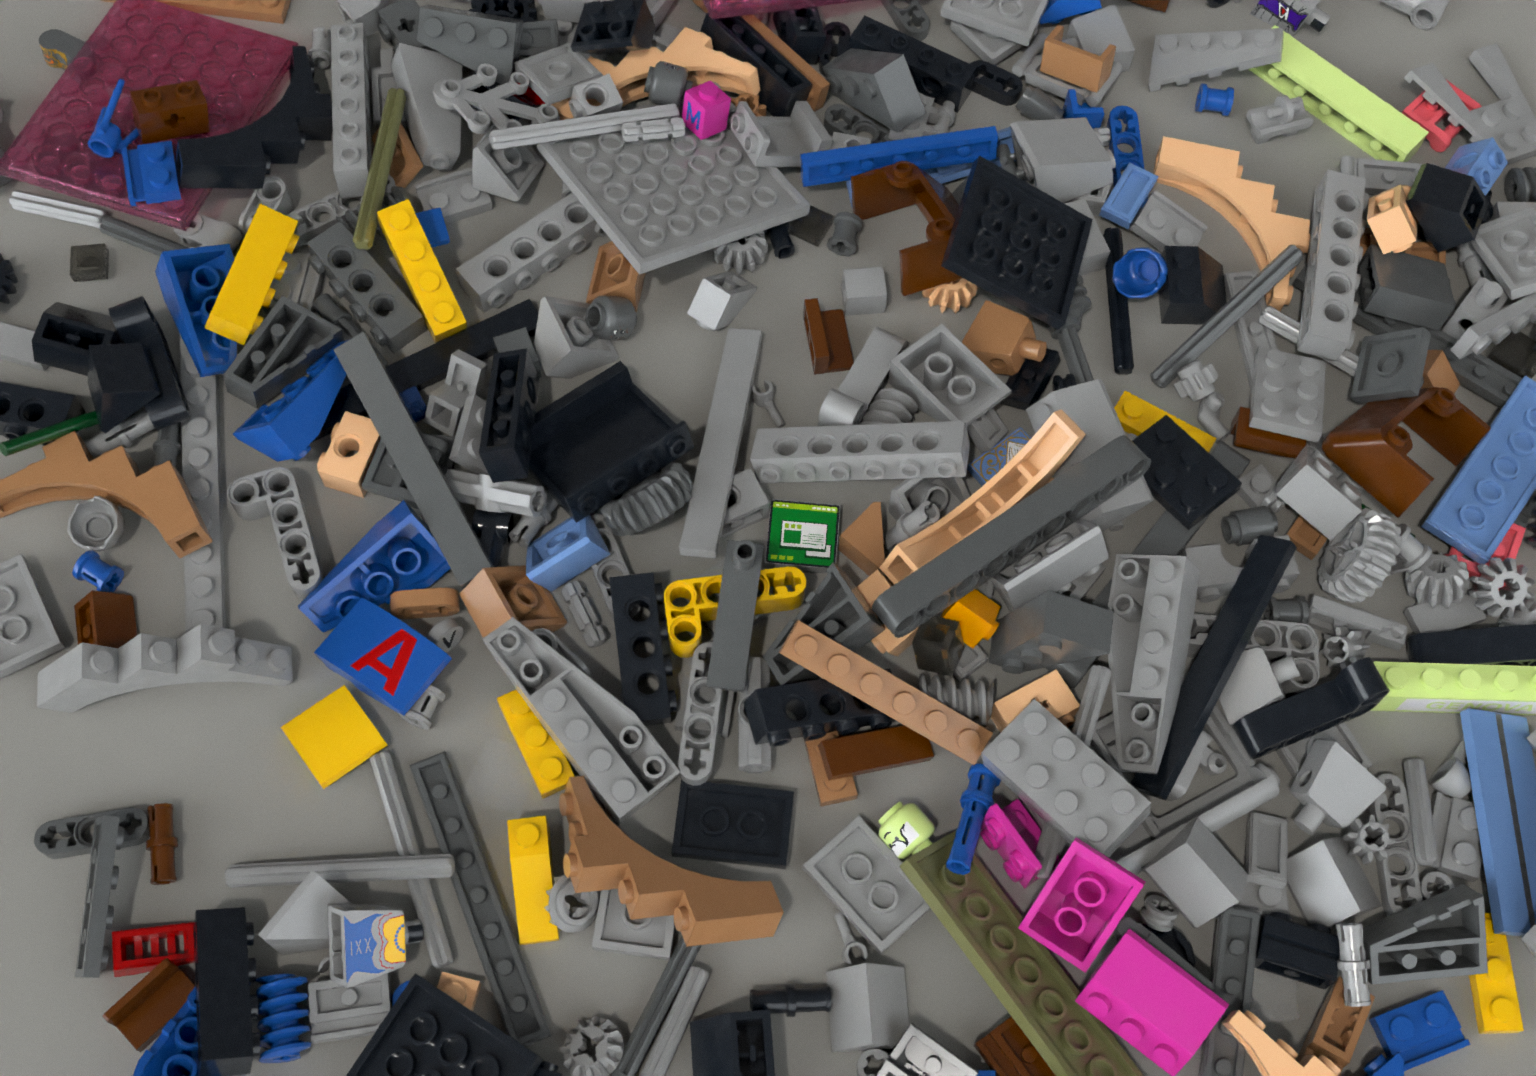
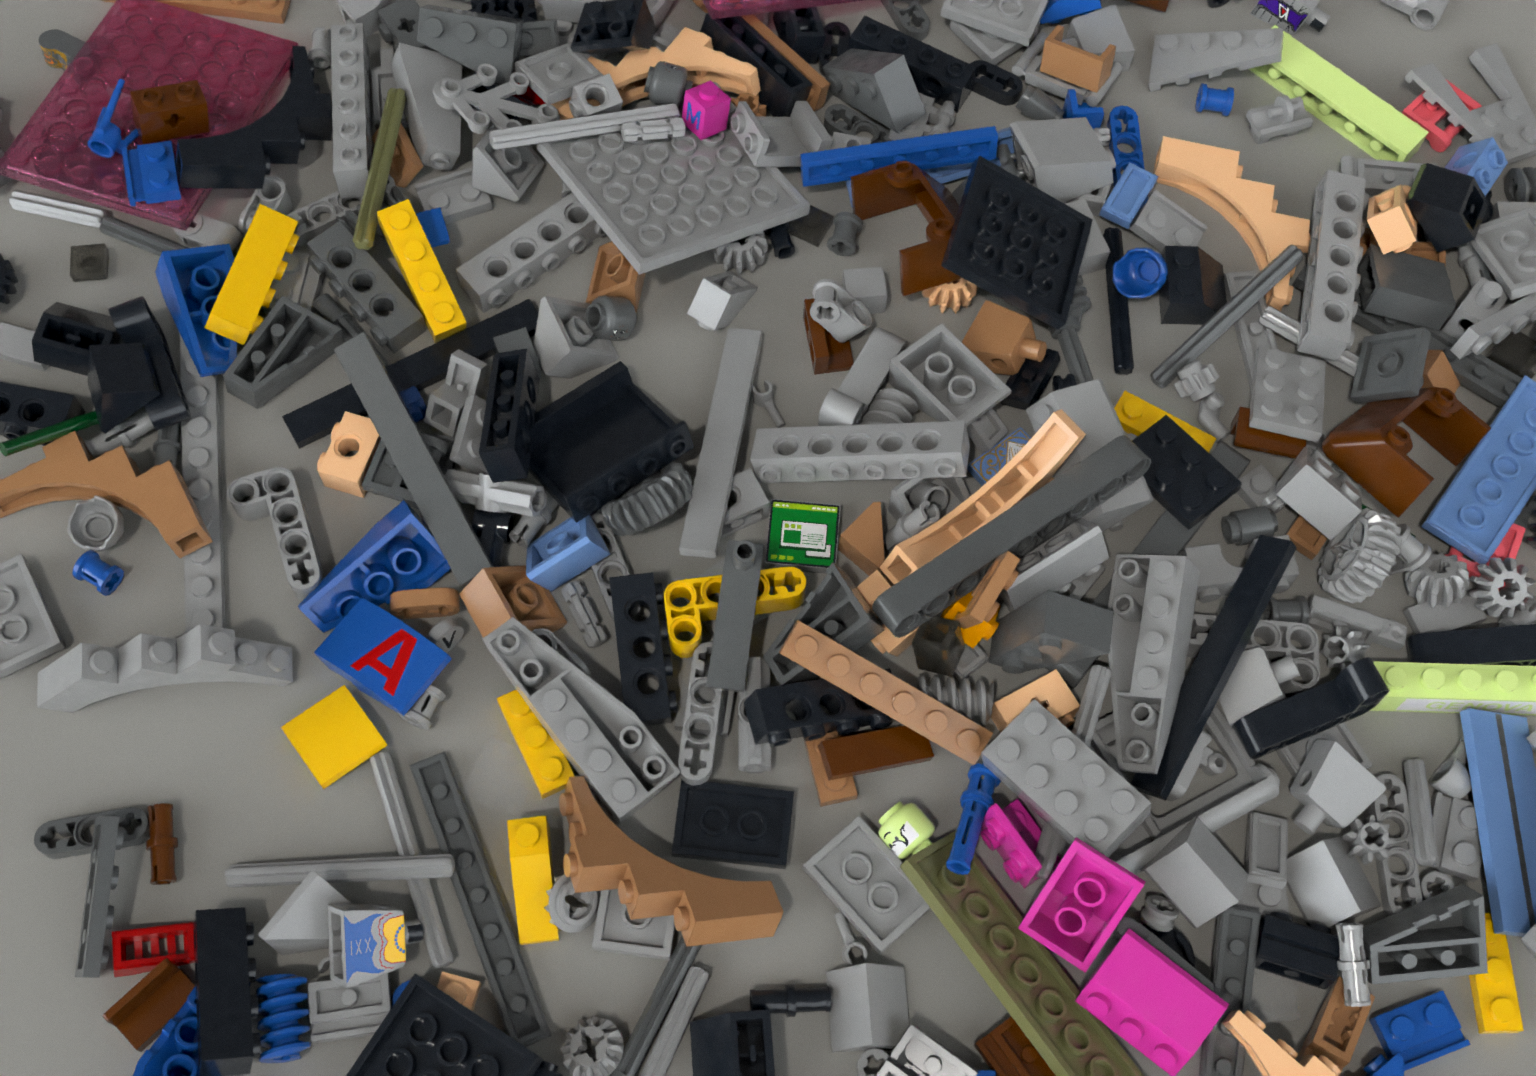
reddish brown panel [74,590,137,648] -> none
blue wedge [233,340,348,462] -> none
none -> light grey piece [810,279,872,343]
none -> medium nougat wing [952,551,1021,629]

